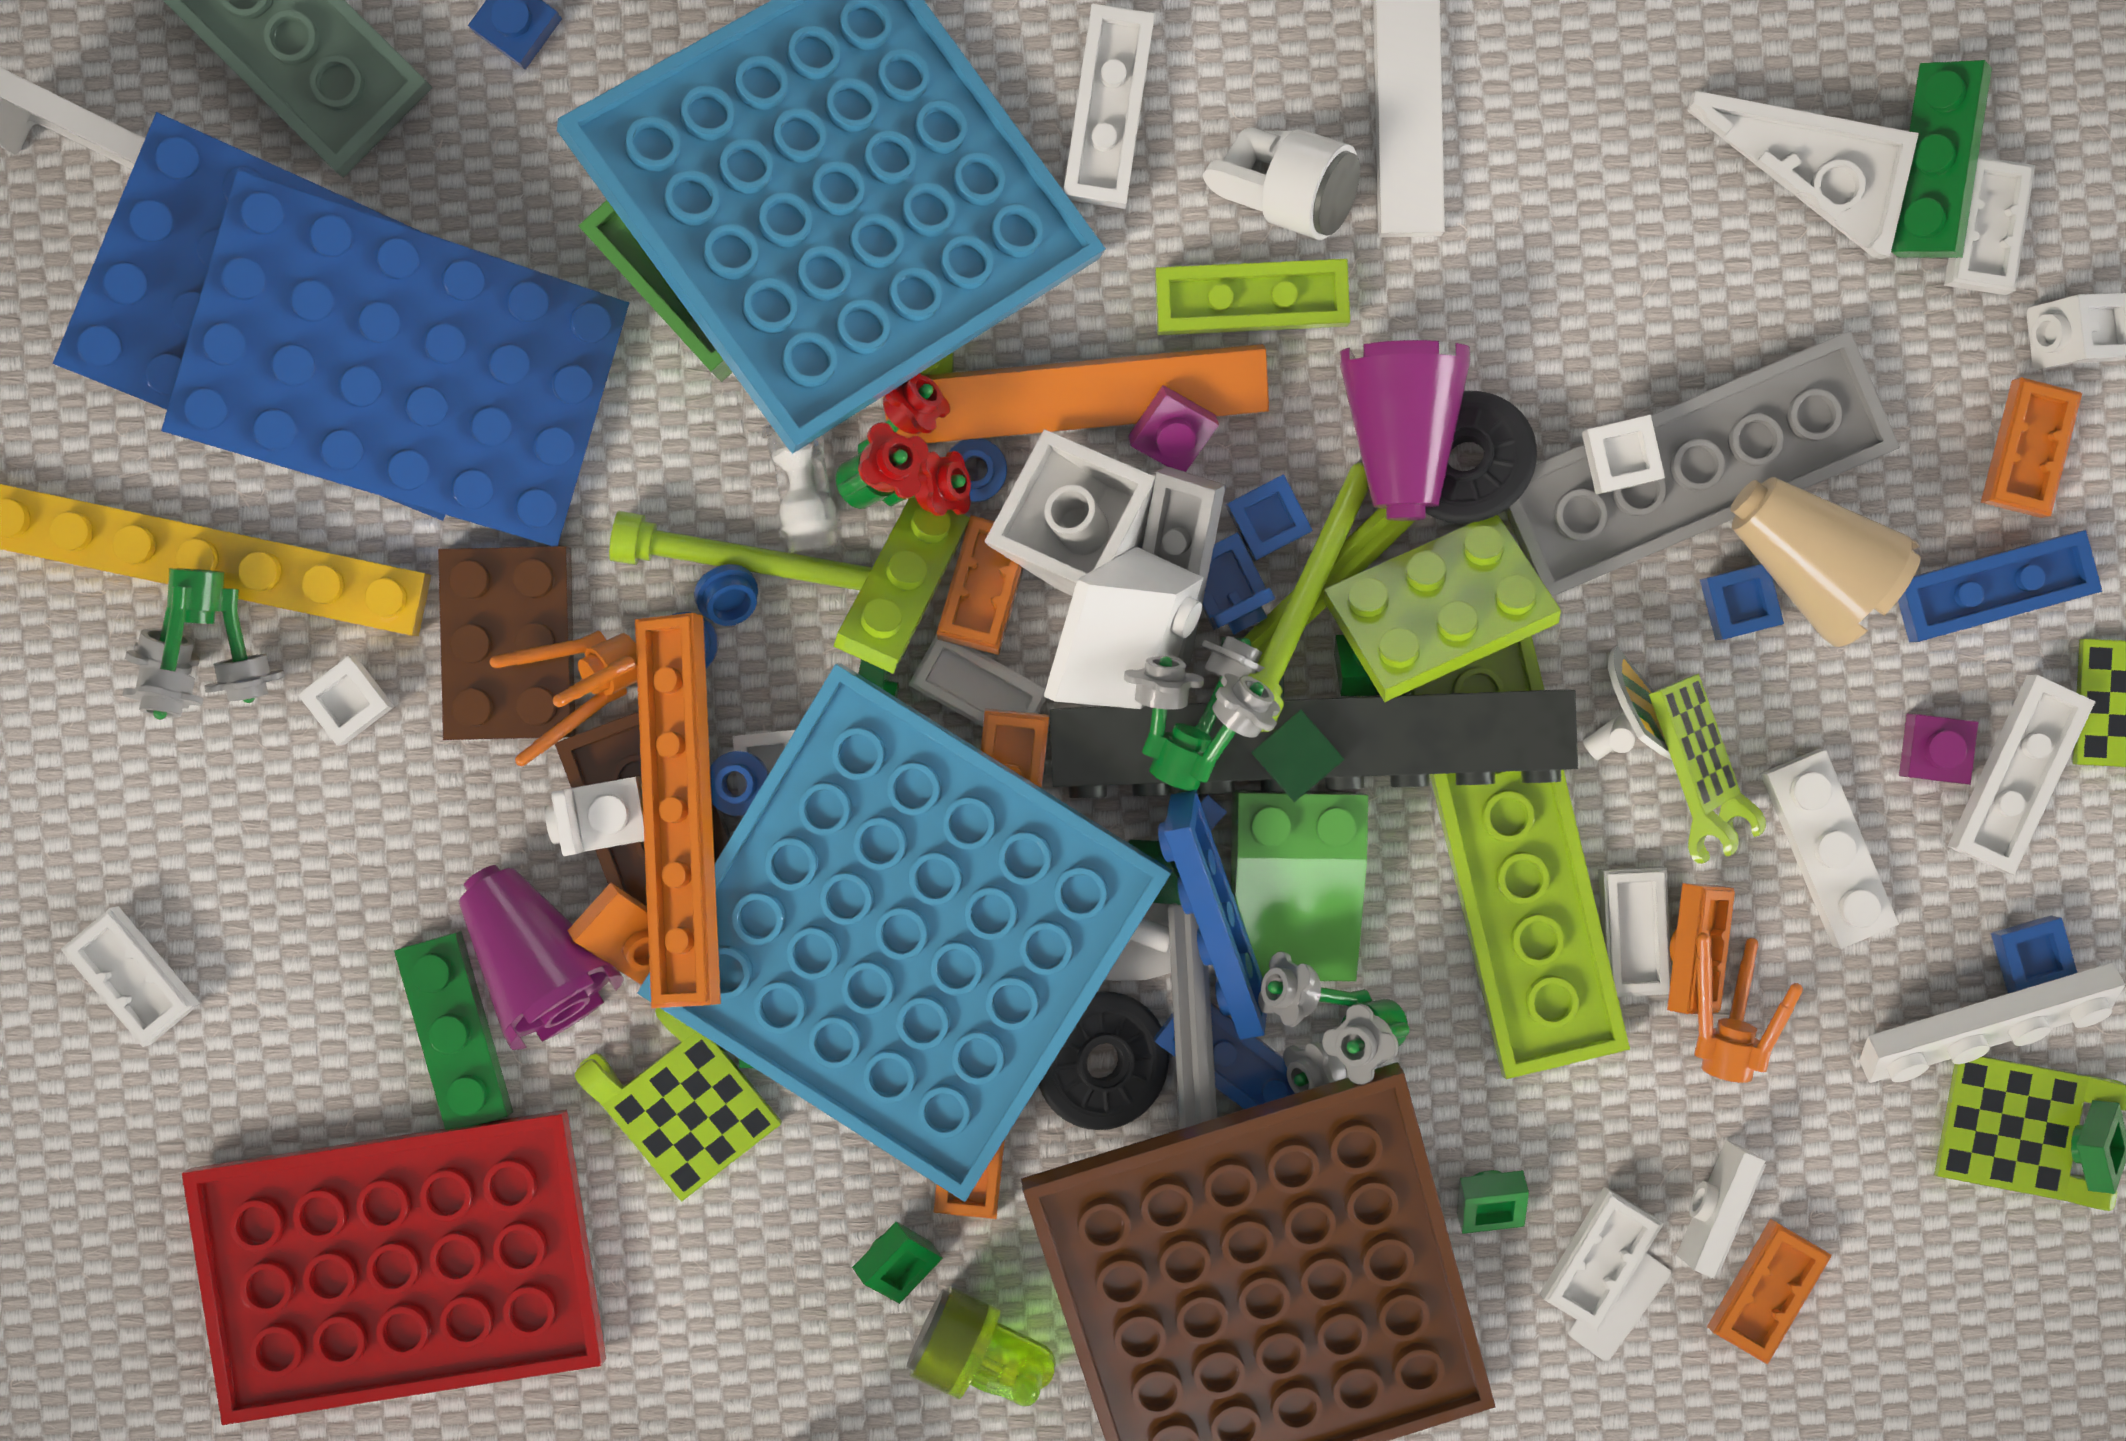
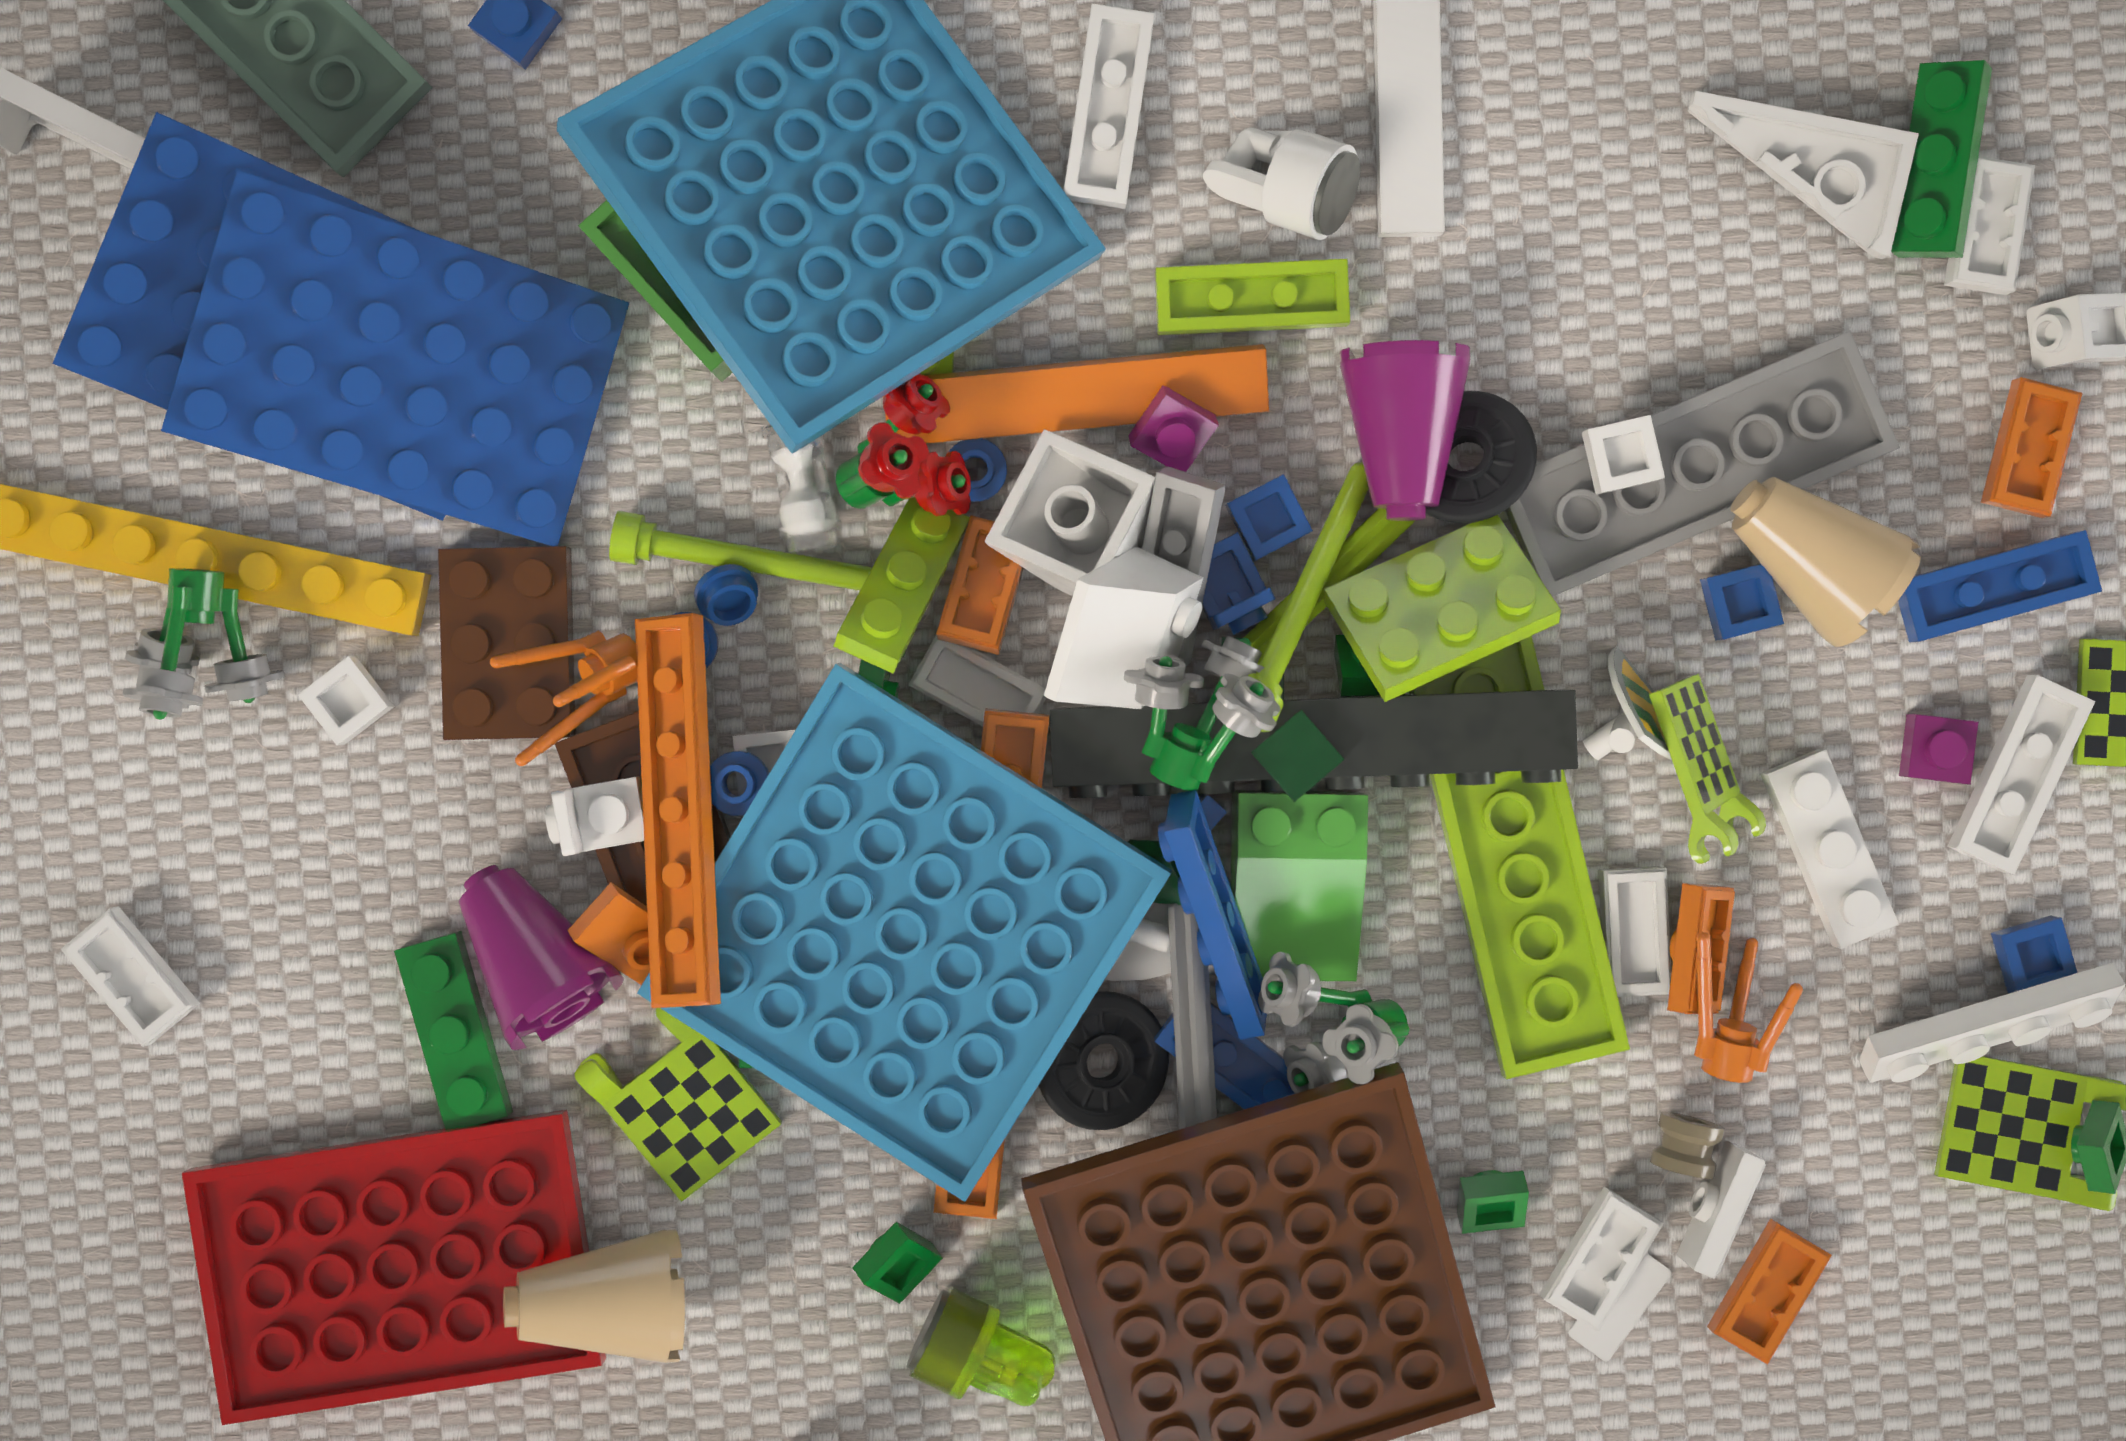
none -> tan cone [503,1229,685,1363]
none -> dark tan wheel [1650,1112,1725,1179]

